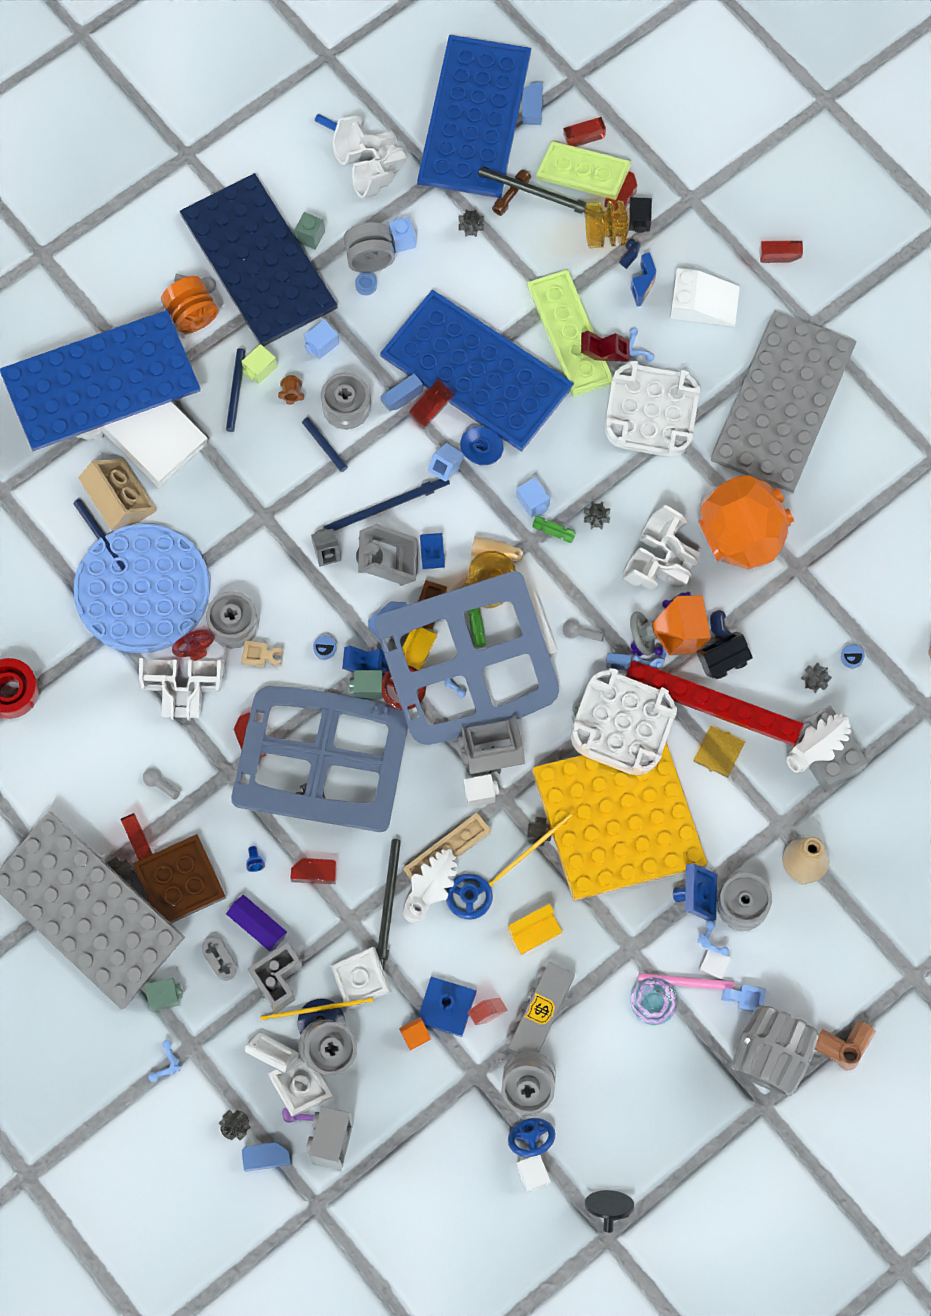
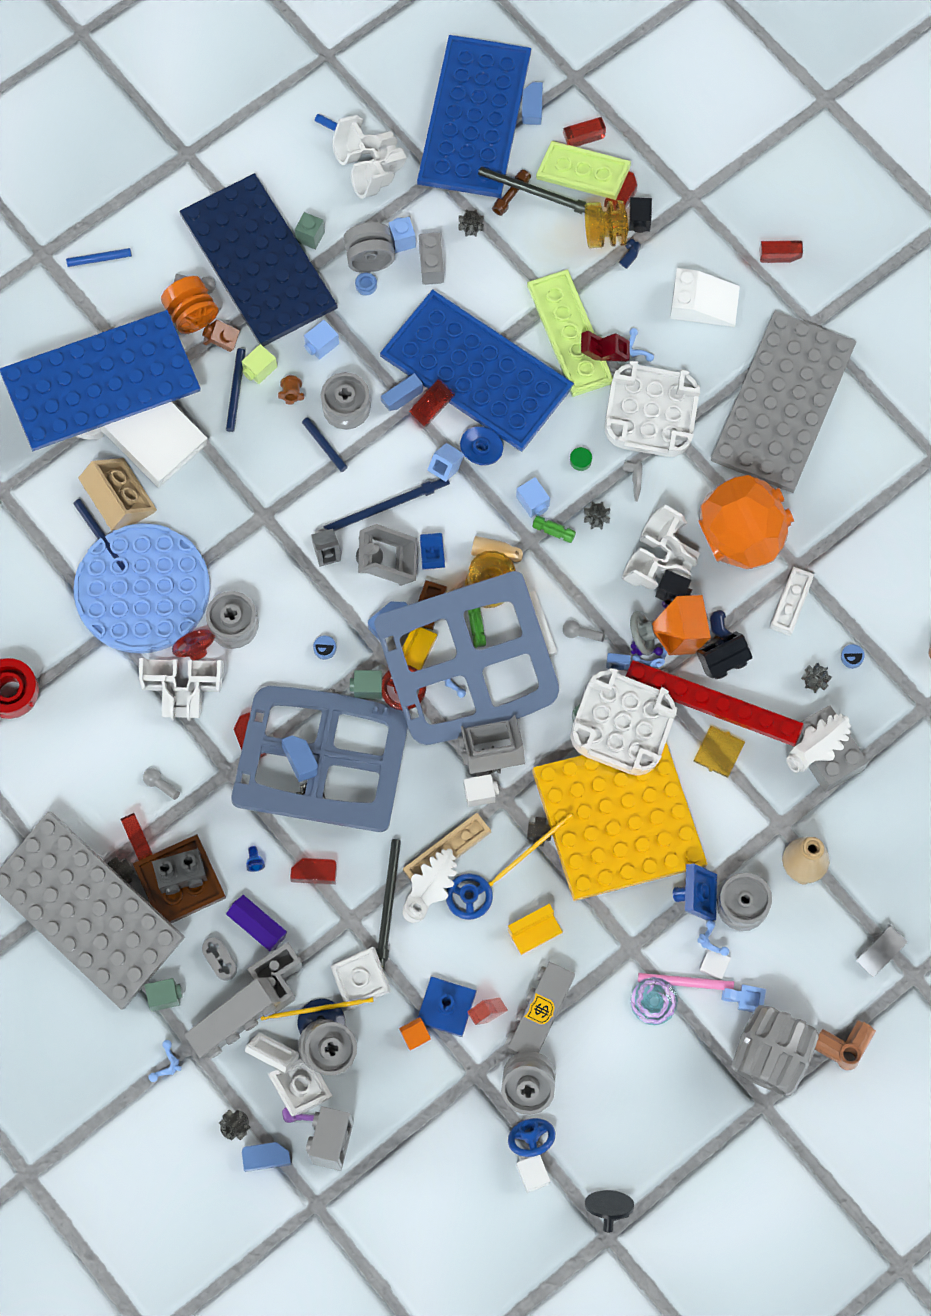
tan plate [241,640,283,668] -> none
blue slope [342,645,391,677] -> none
blue slope [630,253,657,307] -> none
none -> blue bar [66,248,132,267]
none -> dark grey brick [152,848,208,895]
none -> light grey brick [185,977,282,1059]
none -> bracket [202,320,240,352]
none -> medium blue piece [282,735,318,782]
none -> light grey brick [418,233,444,285]
none -> green tile [570,447,592,471]
none -> light grey bar [623,461,642,502]
none -> black brick [655,569,693,605]
none -> white tile [770,566,815,636]
none -> flat silver slope [856,925,907,977]

